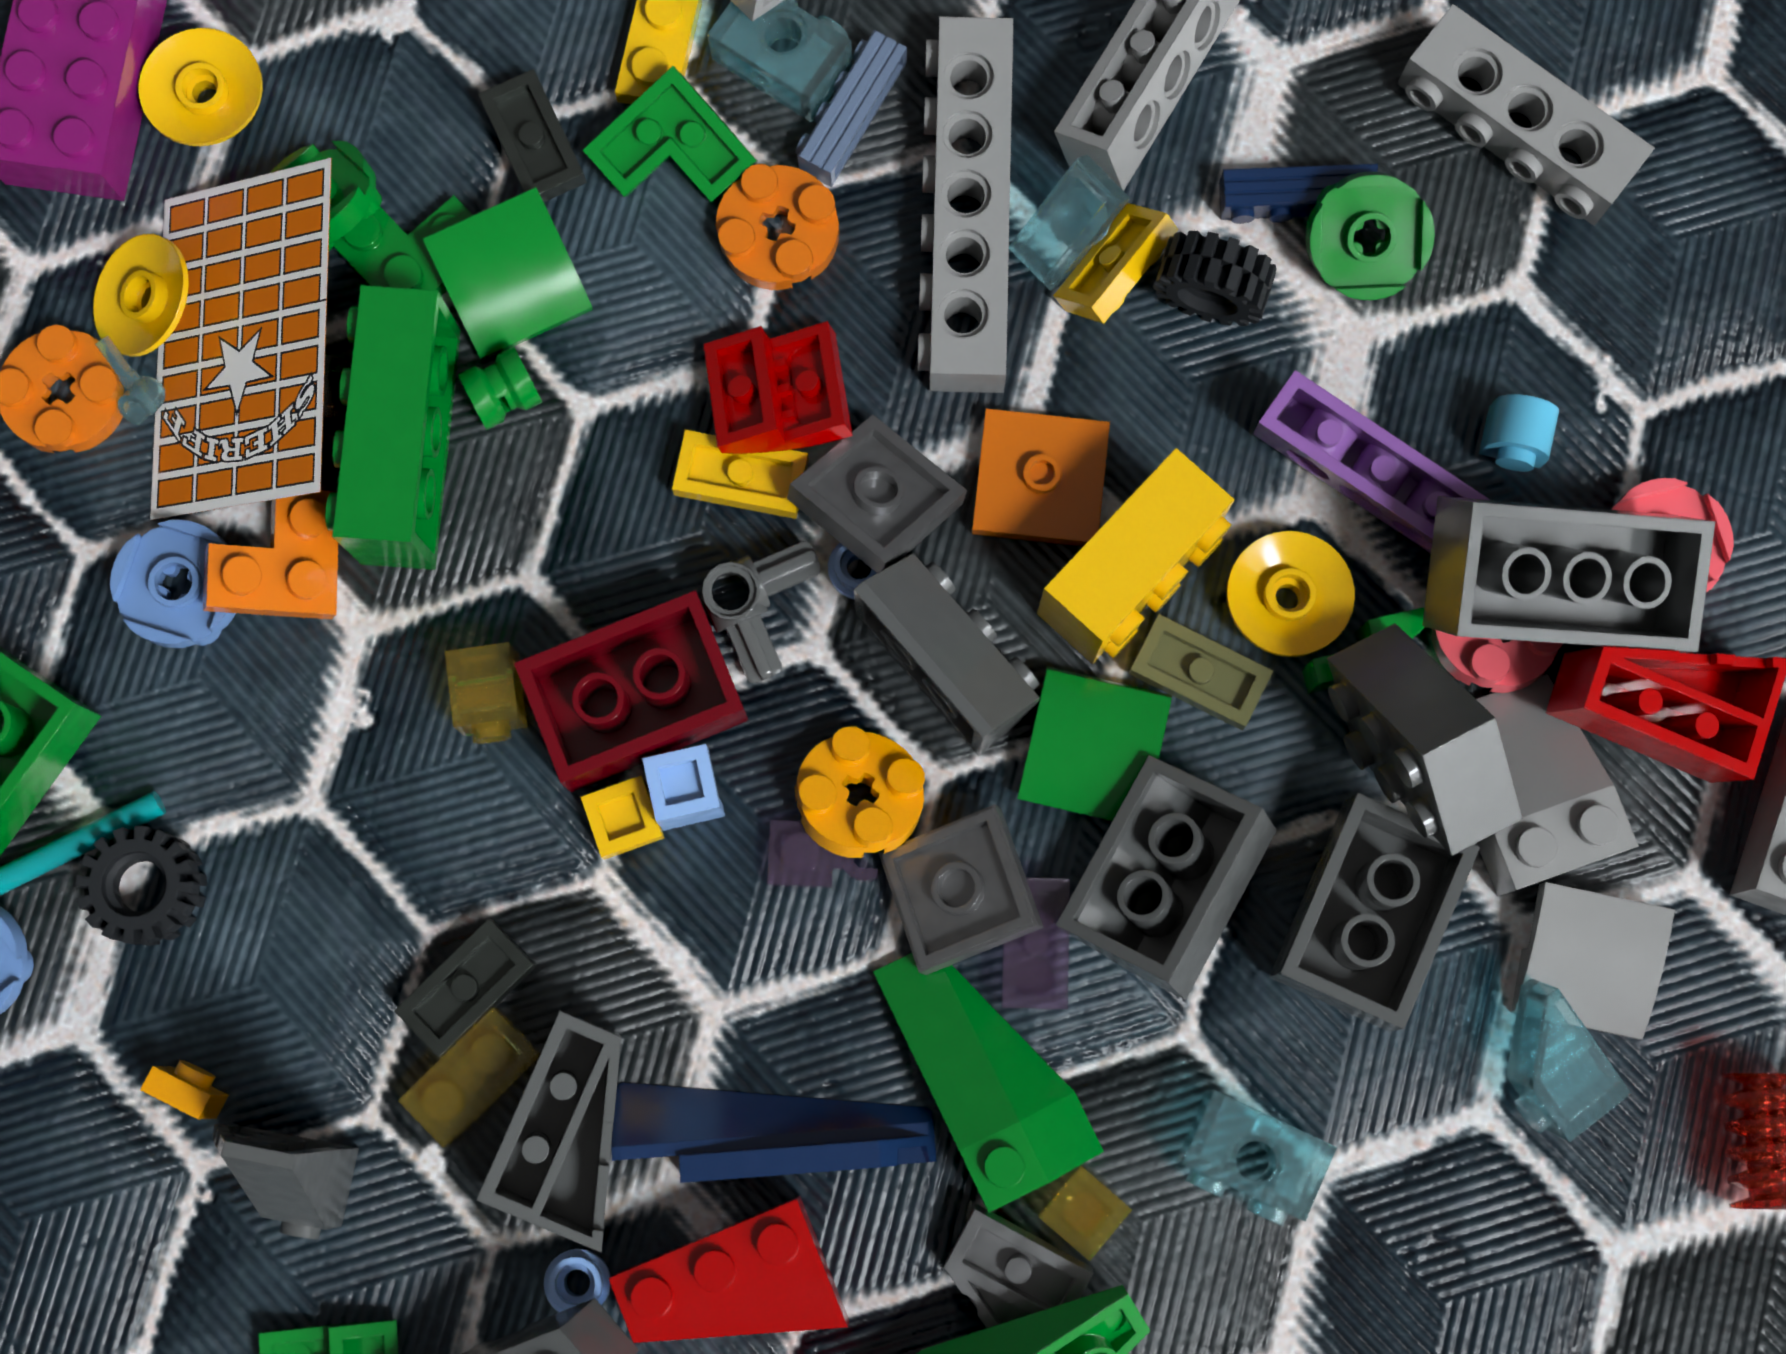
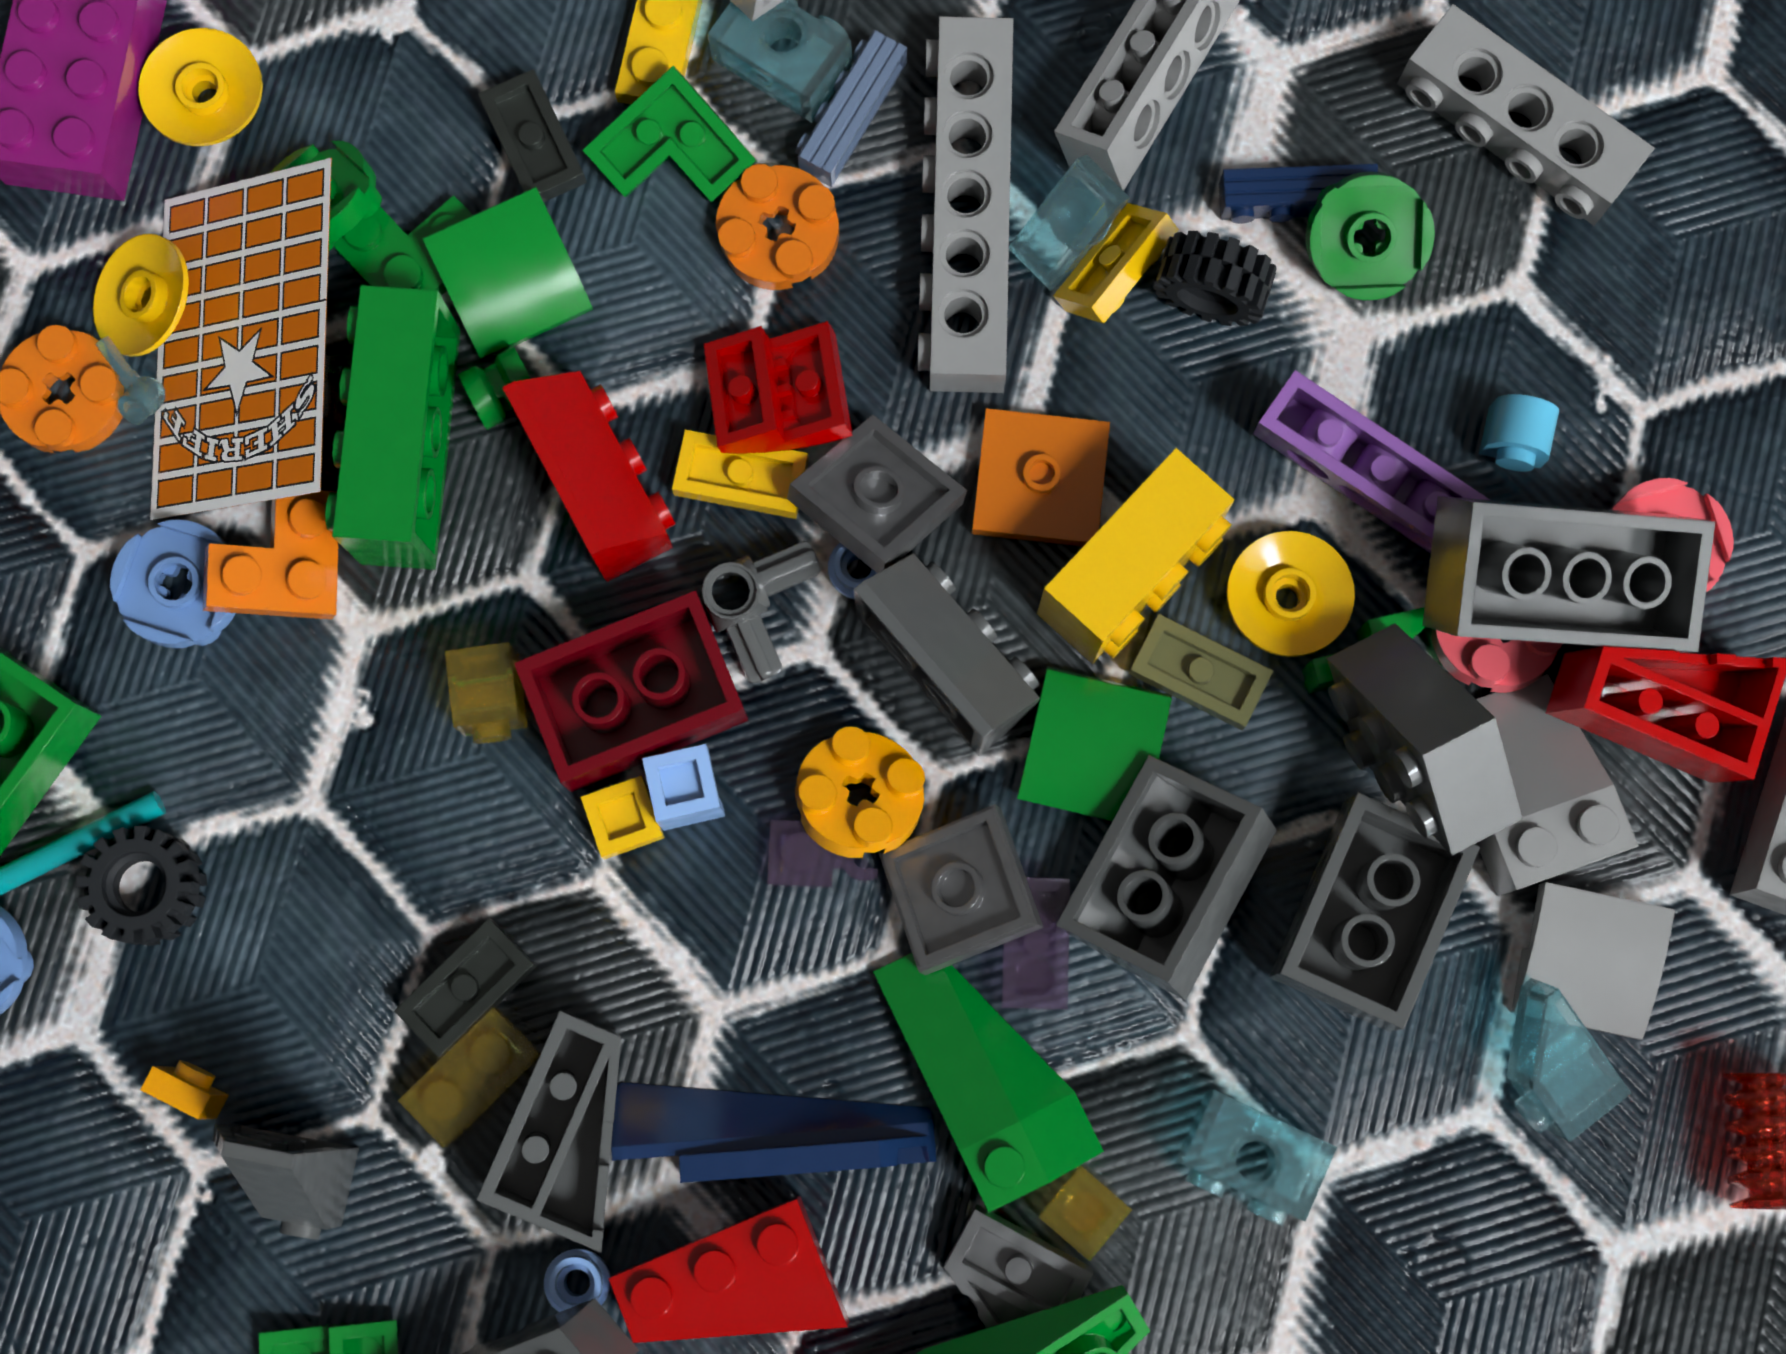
none -> red slope [502,371,676,582]

